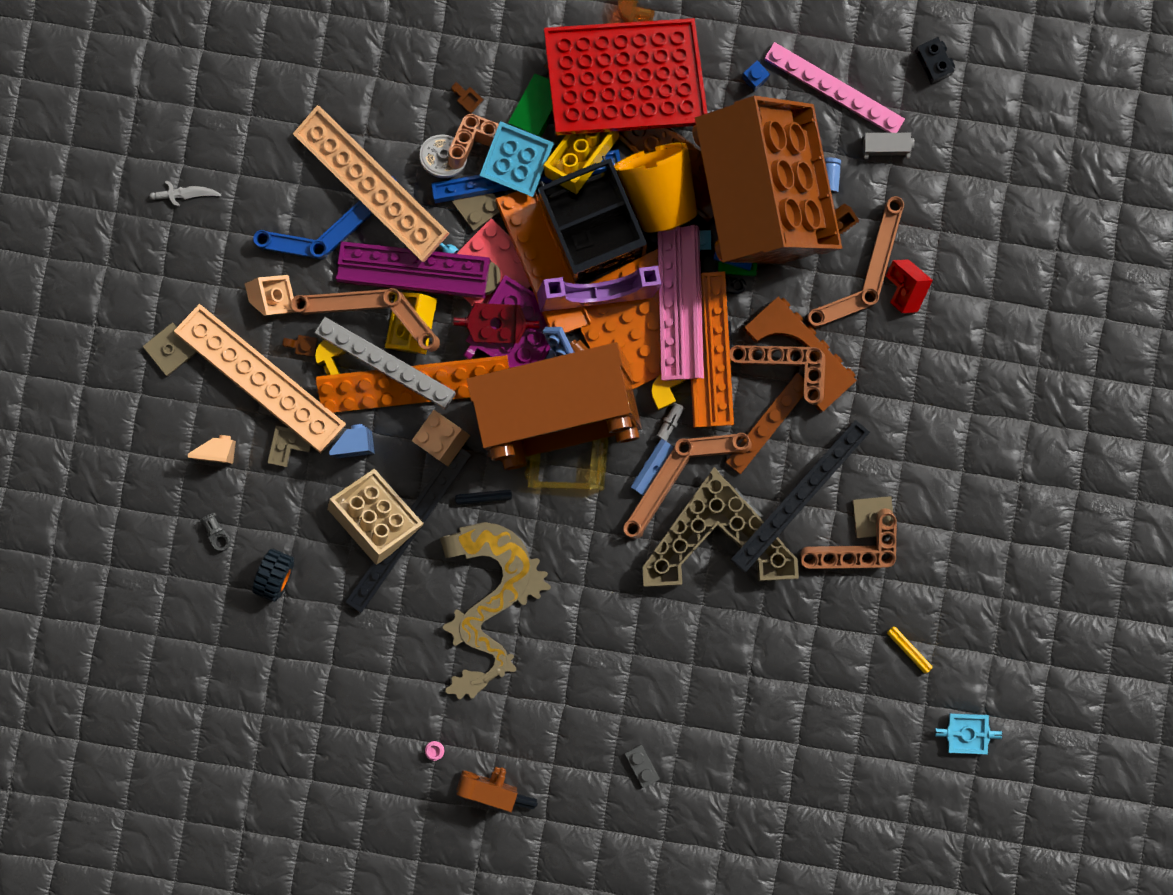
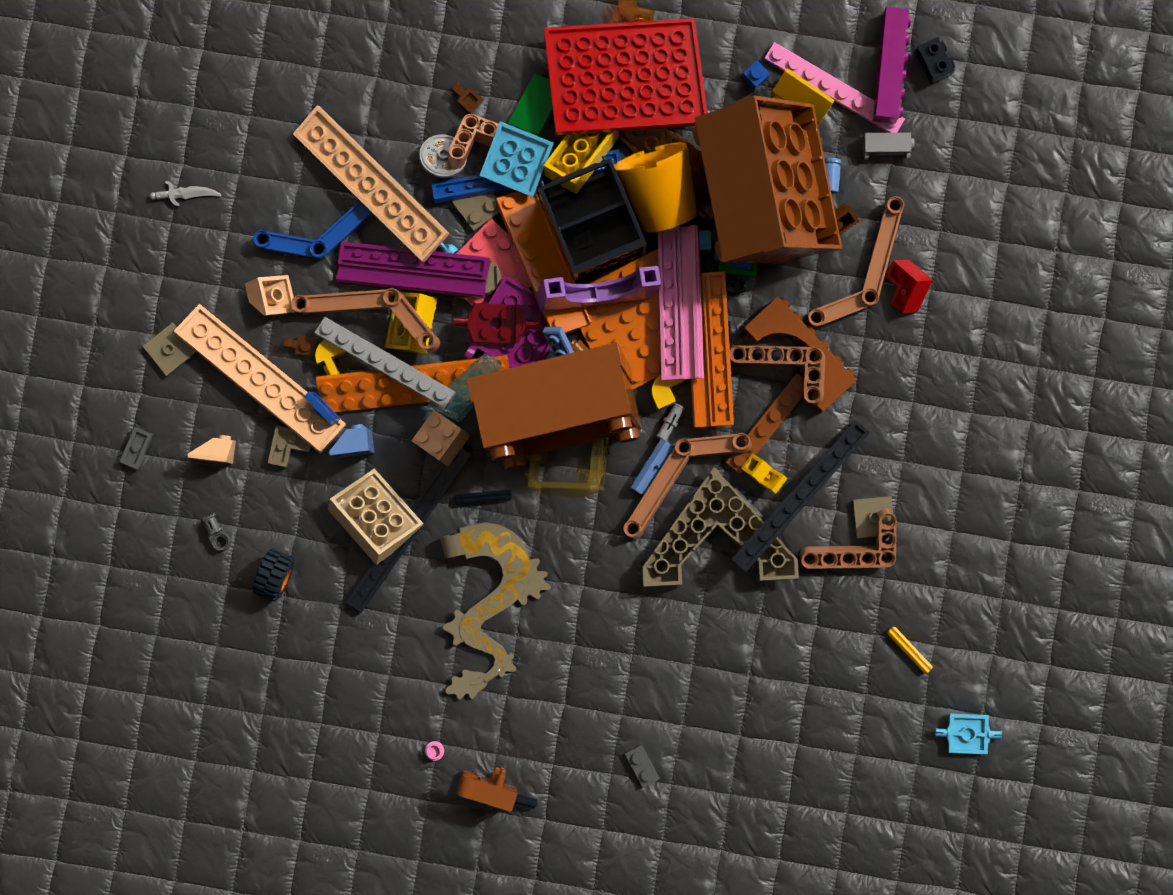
none -> dark grey plate [120,427,154,470]
none -> blue plate [304,392,340,424]
none -> clear light blue wing [428,353,502,423]
none -> yellow brick [741,454,788,494]
none -> yellow slope [771,68,835,126]
none -> magenta brick [873,6,911,124]

